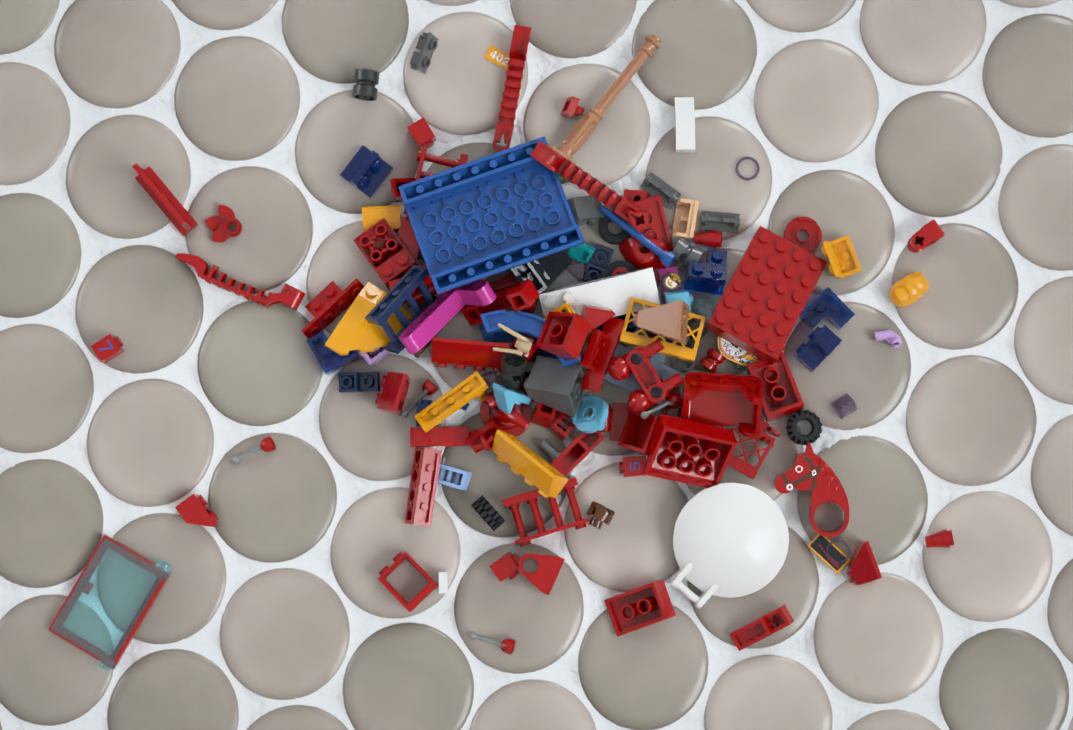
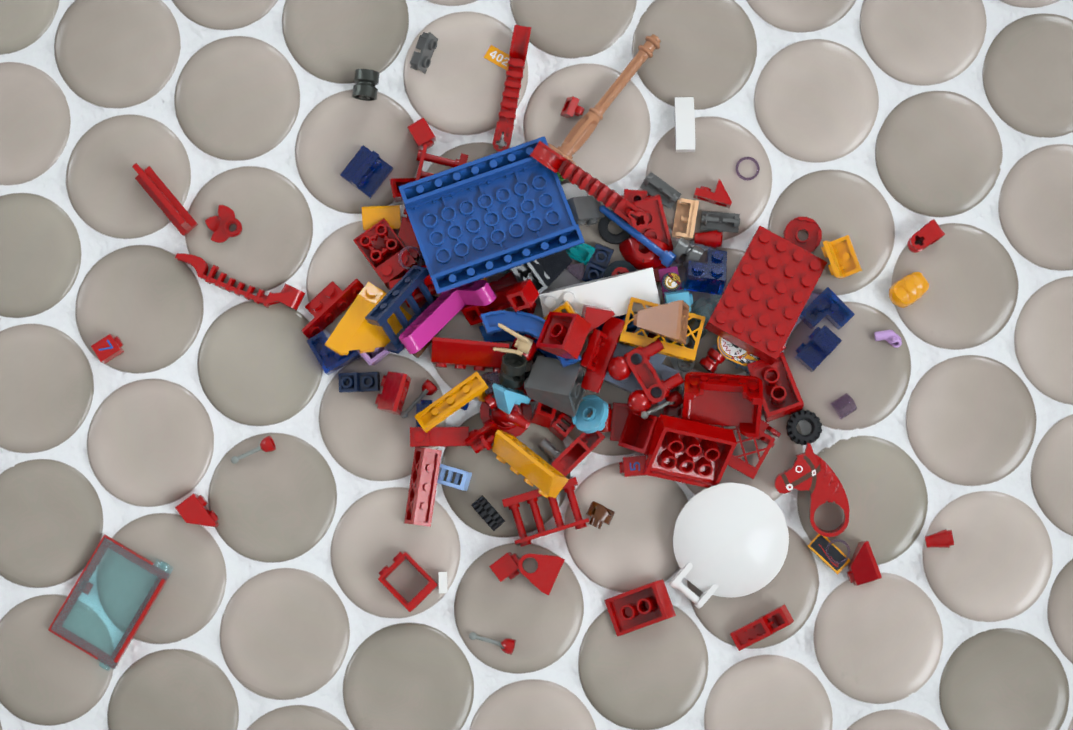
none -> piece [398,246,422,270]
none -> red slope [693,179,732,208]

